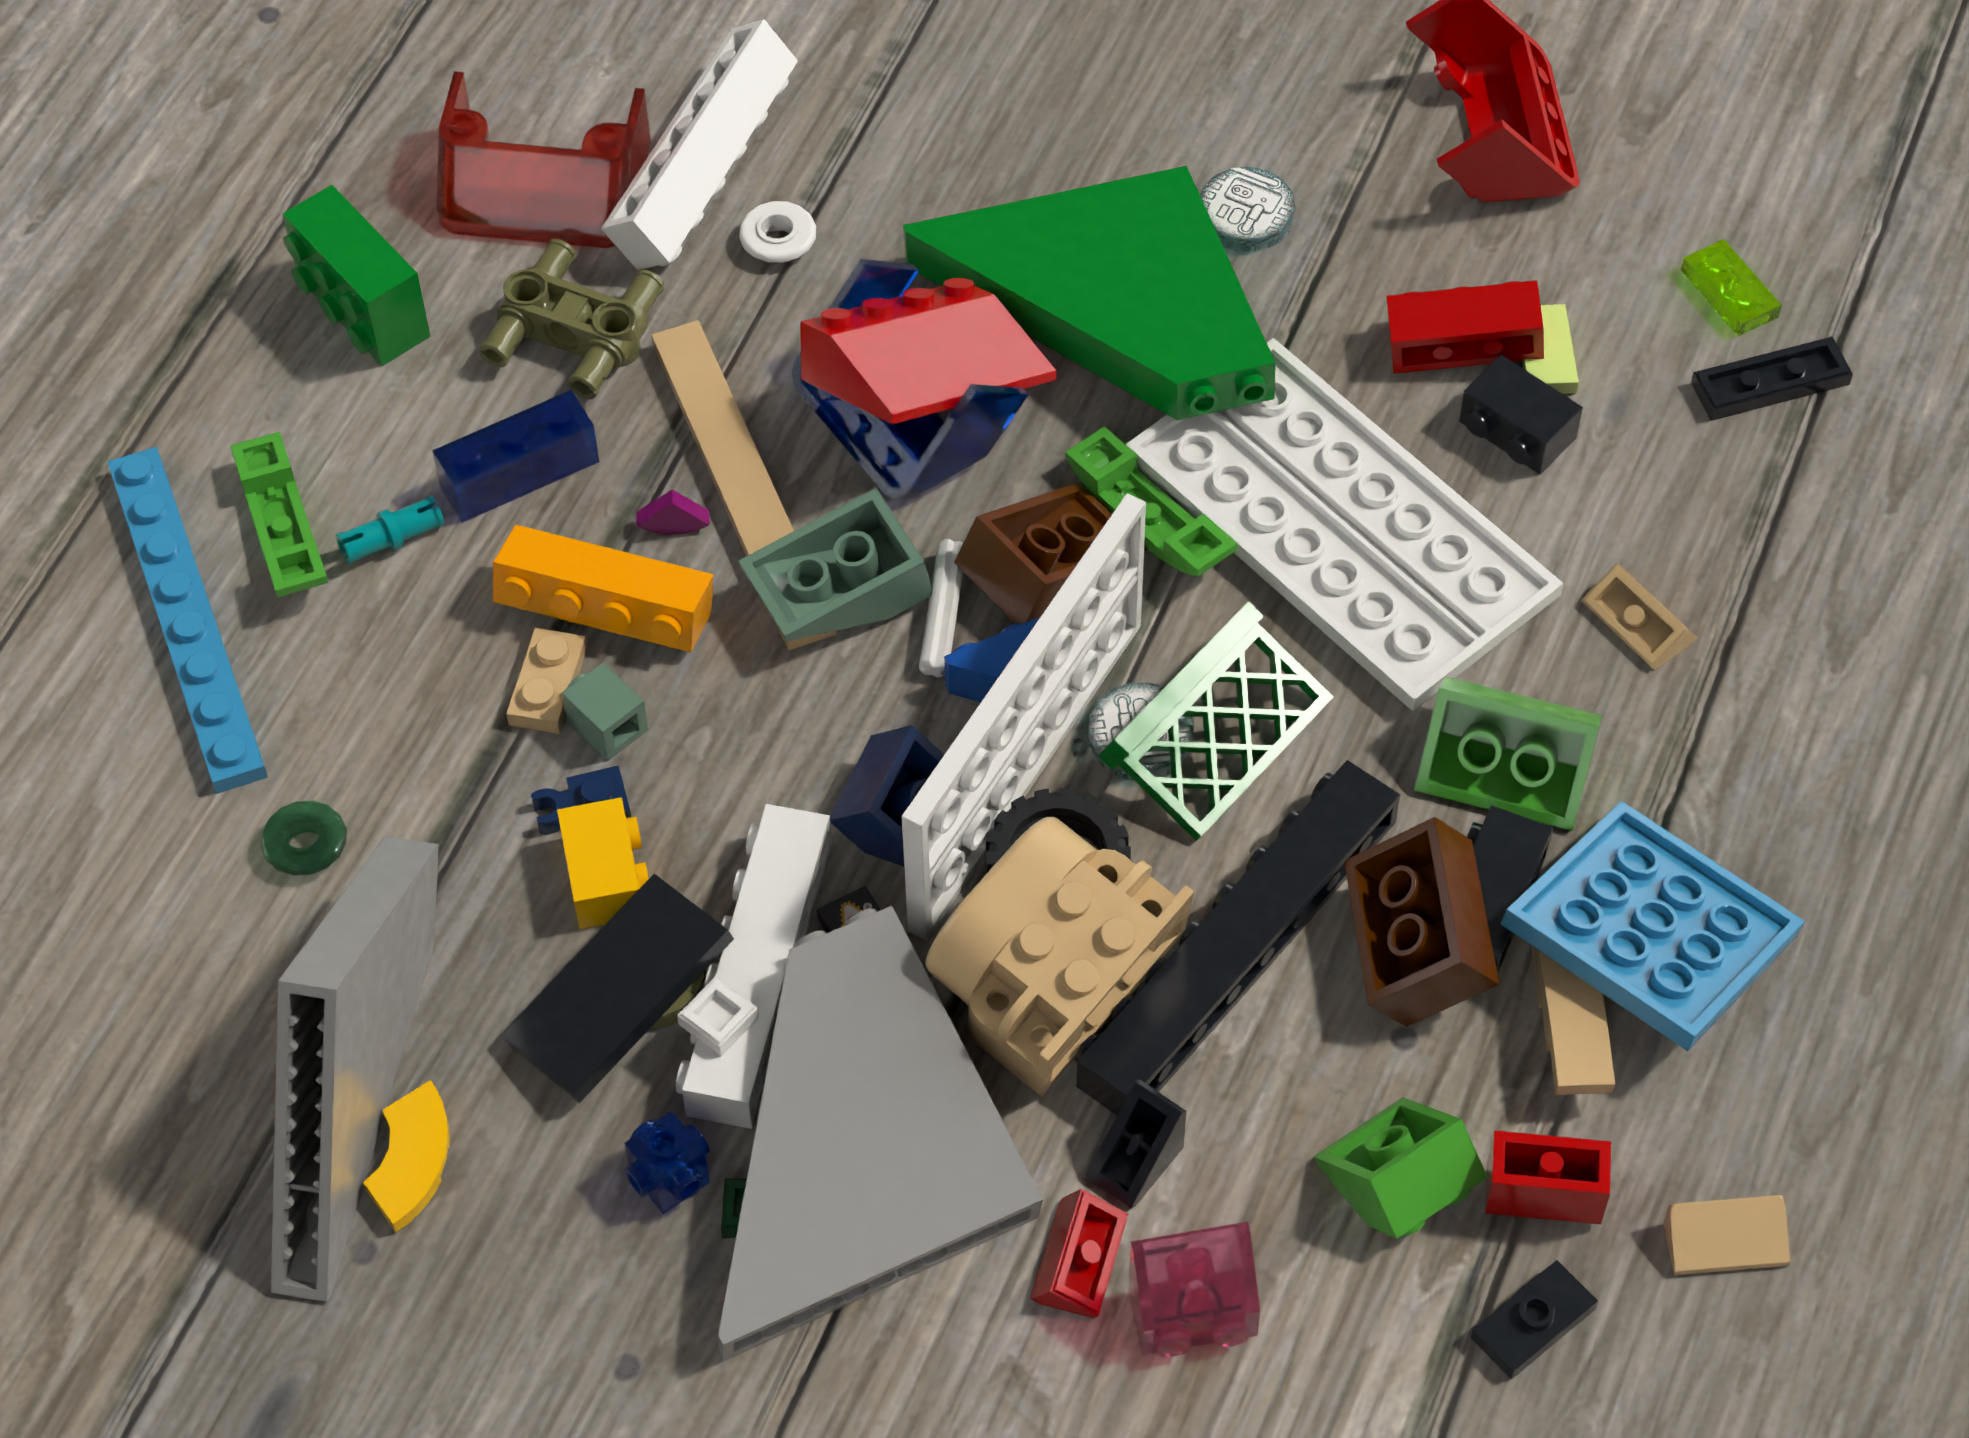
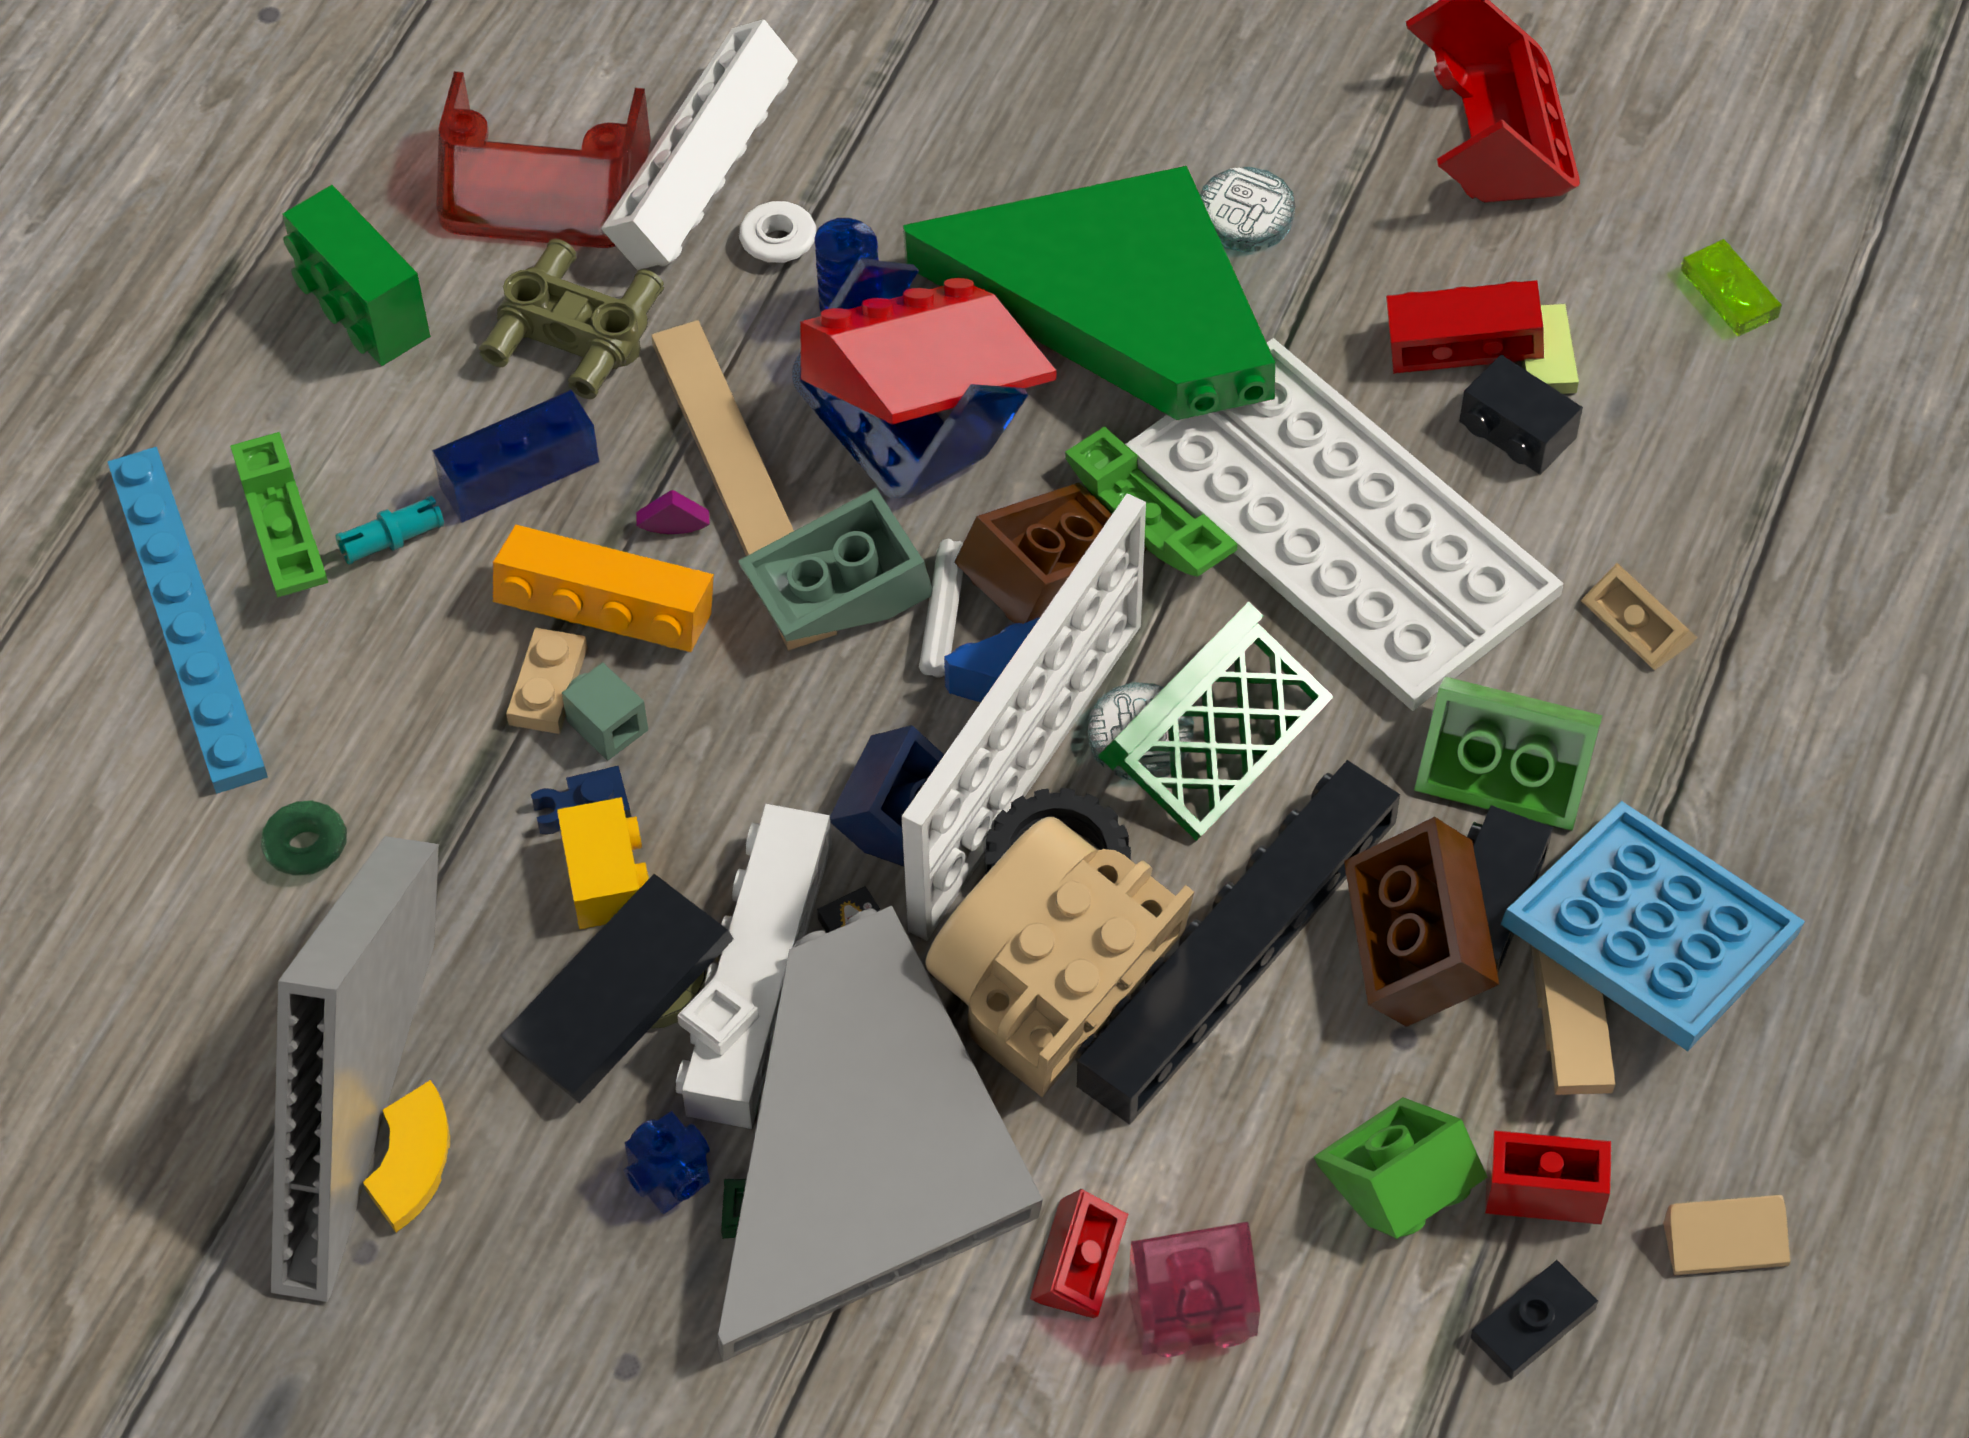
black slope [1085,1080,1187,1208] -> none
black tile [1691,337,1853,421] -> none
none -> clear blue piece [814,218,880,312]

